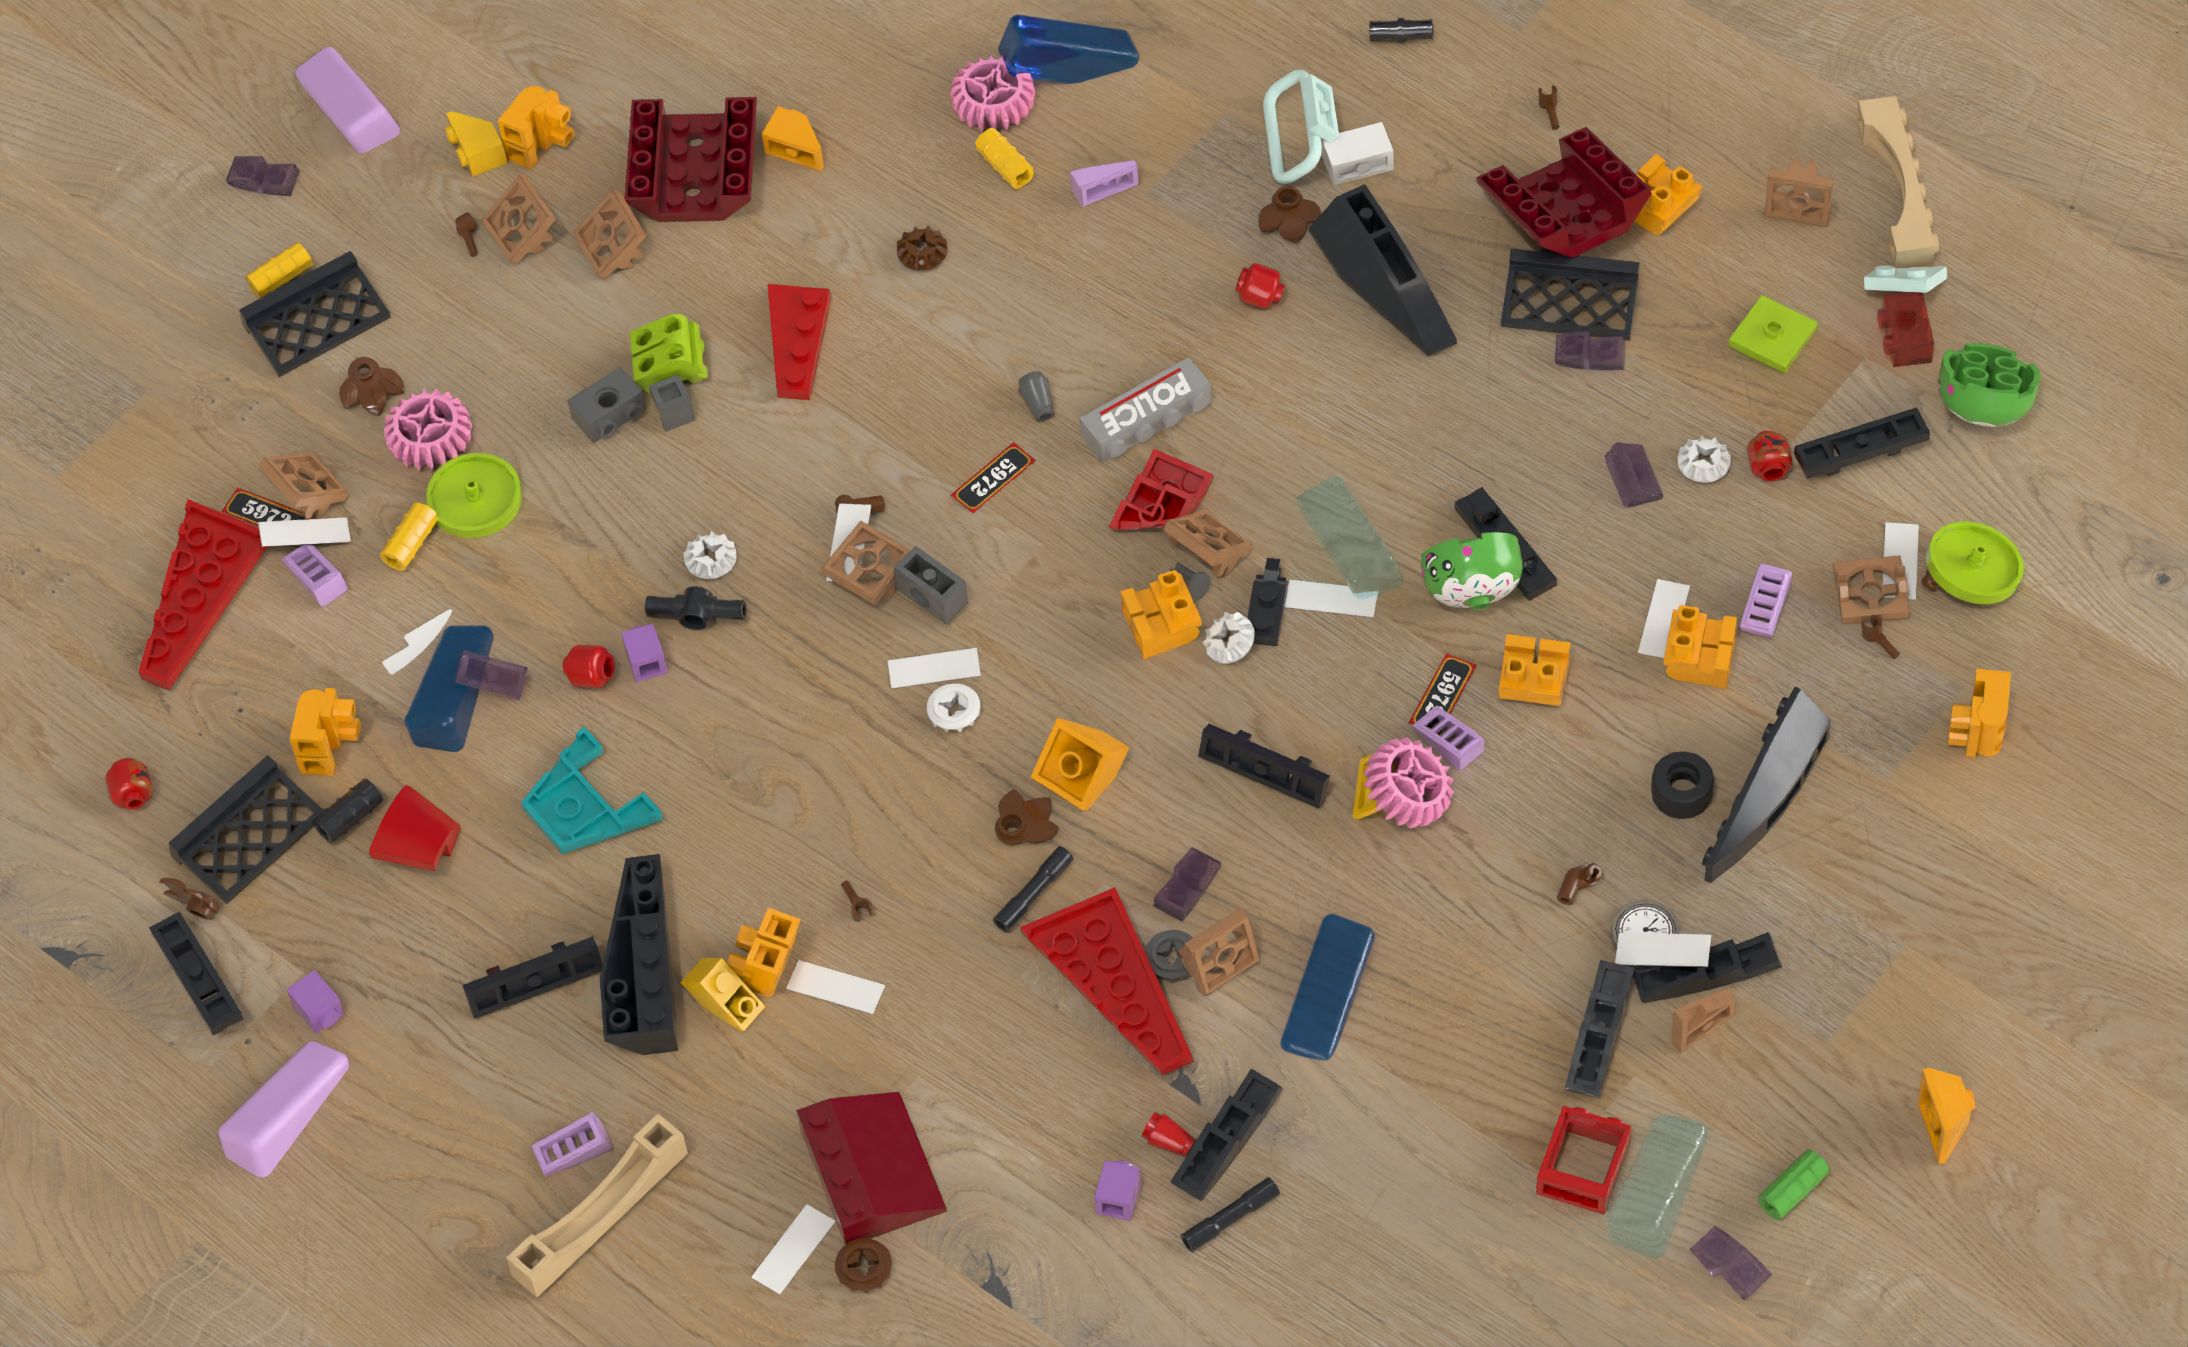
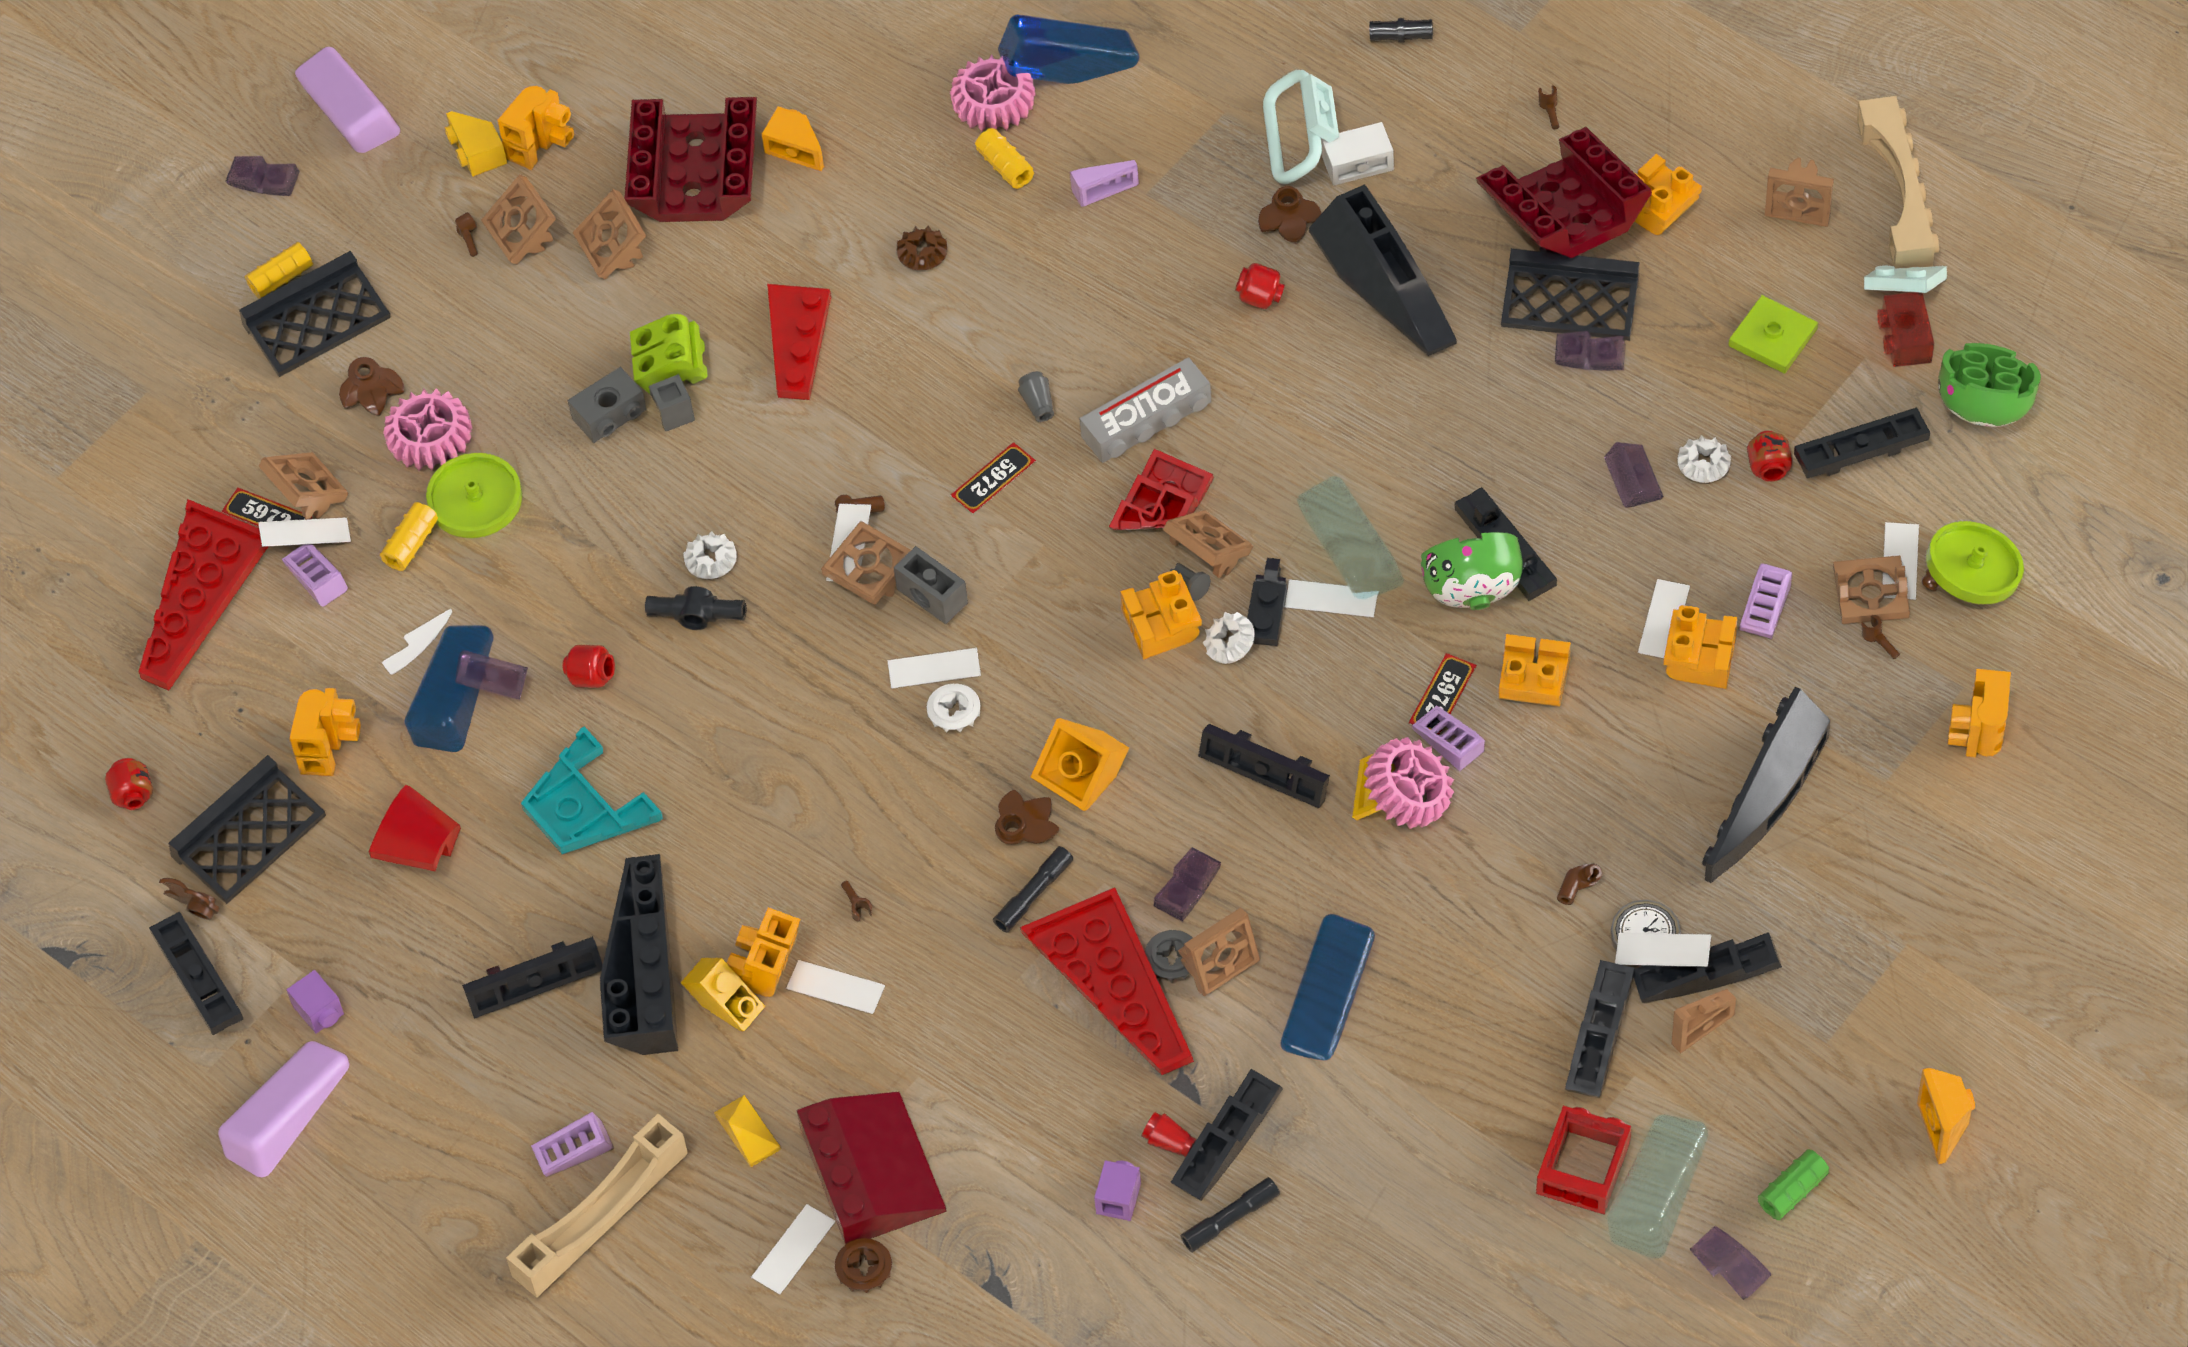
black axle [312,778,383,844] -> none
medium lavender brick [621,624,668,682] -> none
black tyre [1651,751,1714,819] -> none
none -> yellow slope [714,1095,781,1167]

